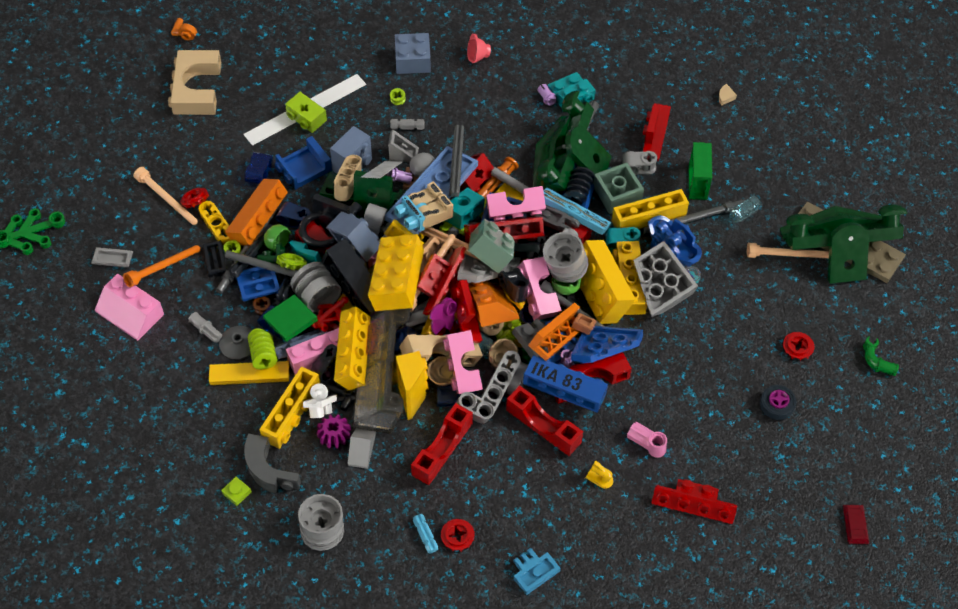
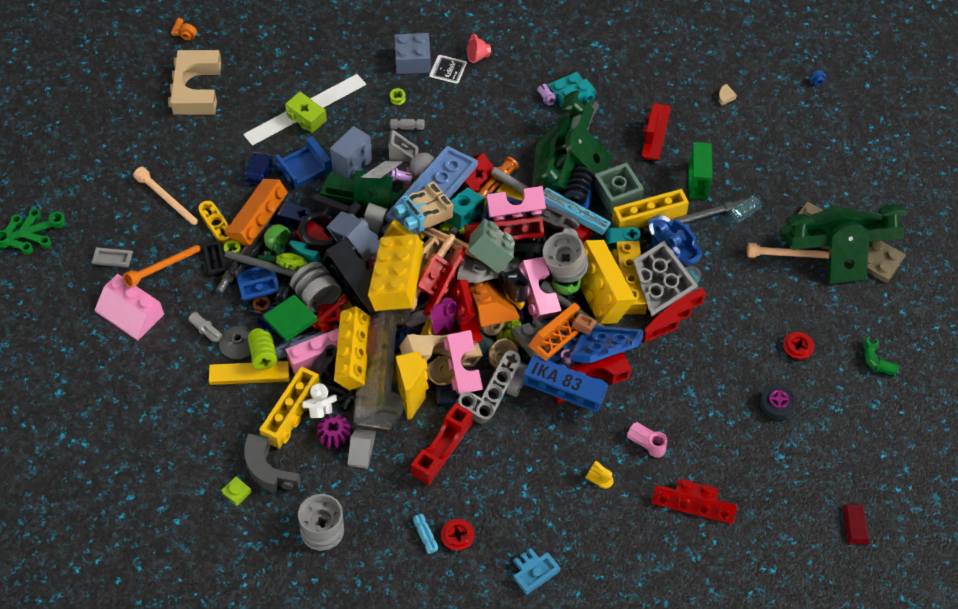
red gear [180,188,209,208] -> none
tan beam [334,155,362,201] -> none
dark grey axle [449,125,464,197] -> none
red arch [506,385,583,456] -> none
light grey piece [622,151,657,175] -> none
none -> sticker [429,55,467,83]
none -> red slope [643,288,706,343]
none -> blue plate [810,70,827,86]

